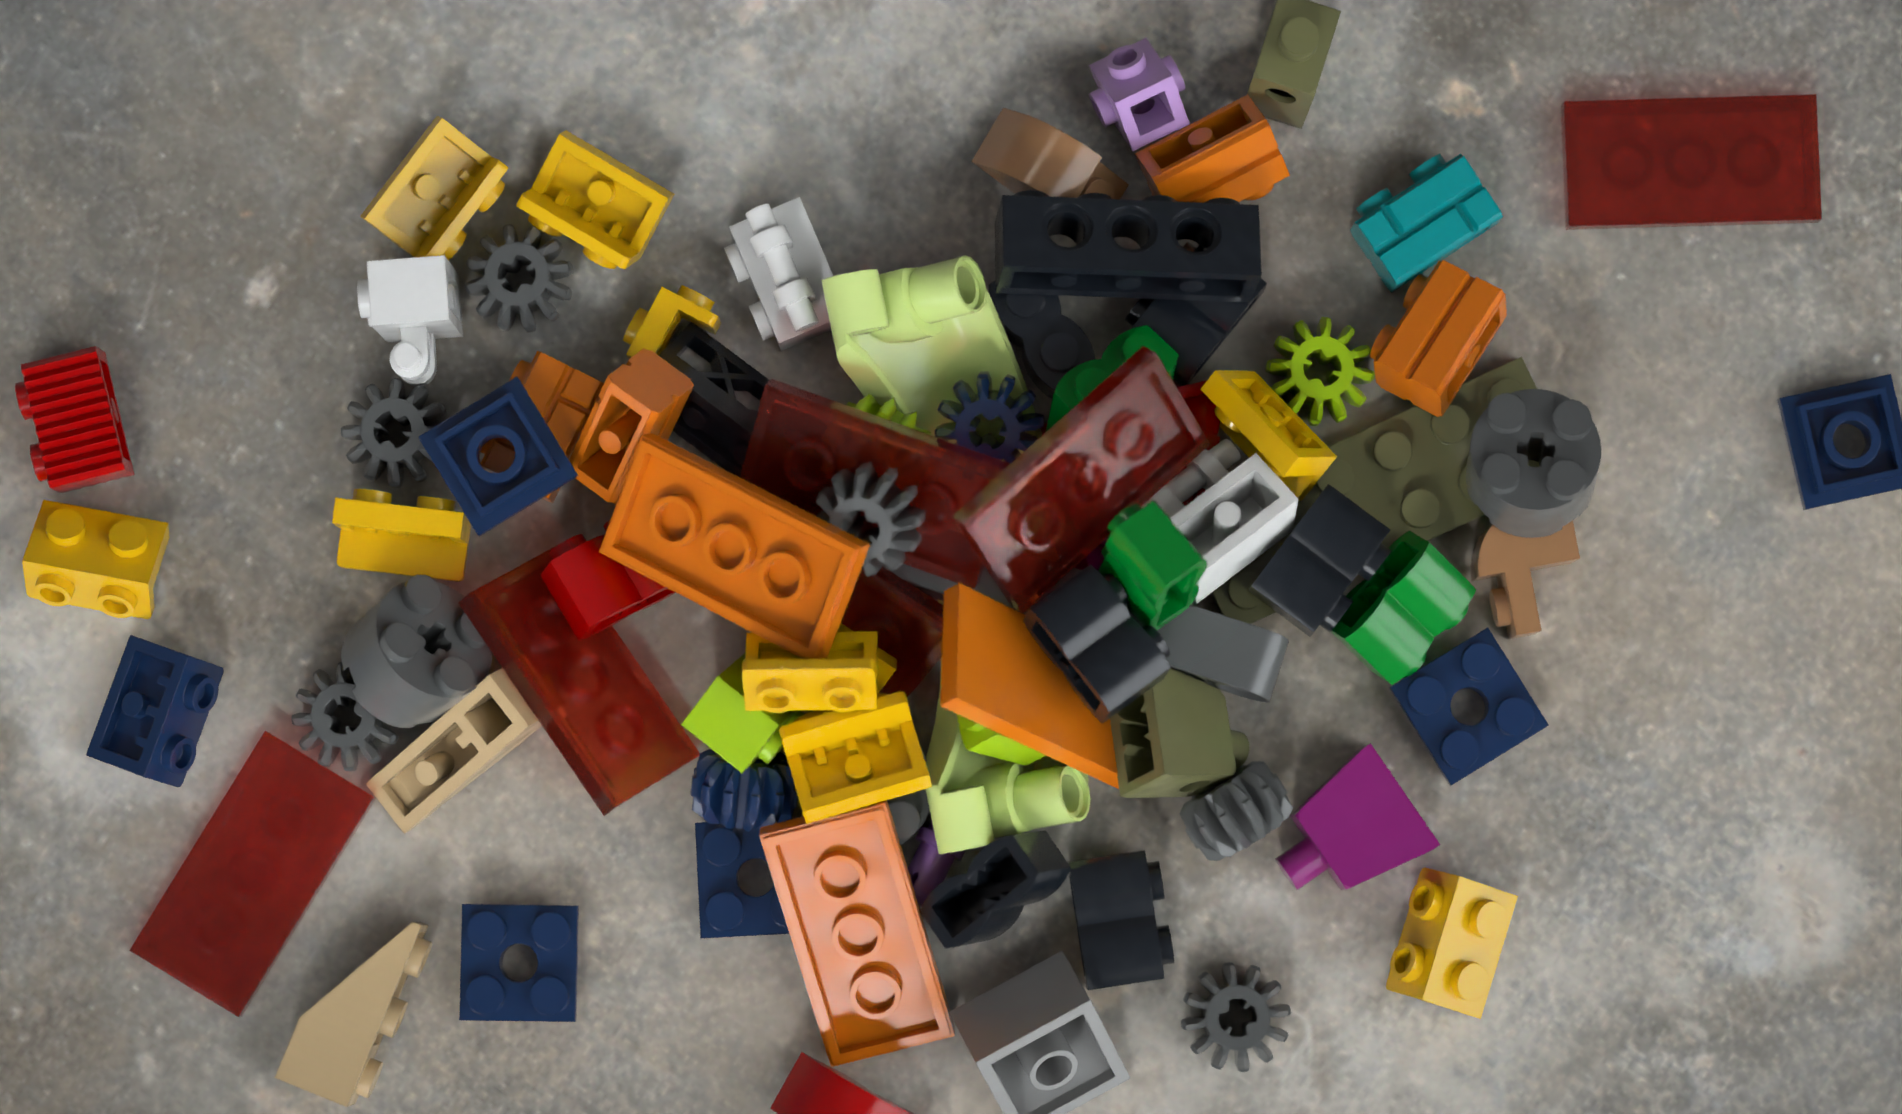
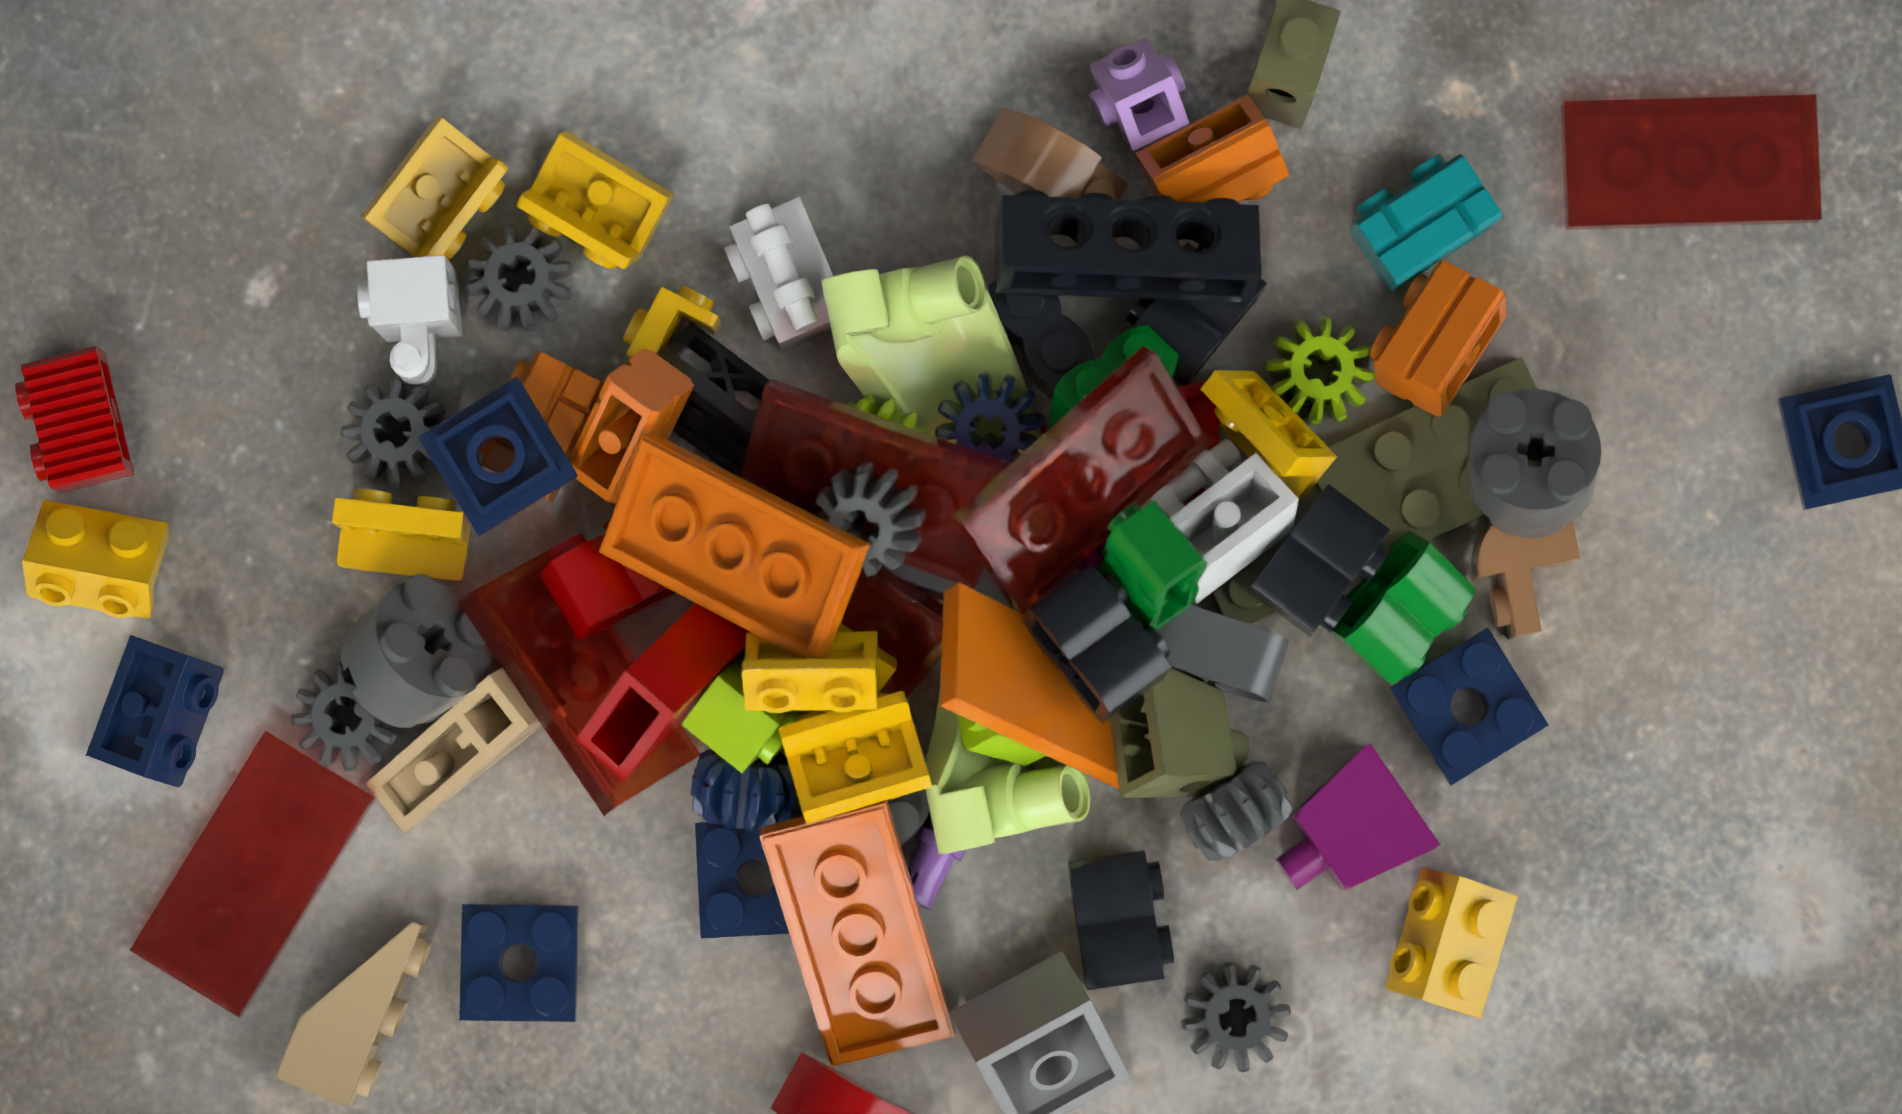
black brick [920,831,1071,949] -> none
none -> red brick [576,603,752,782]

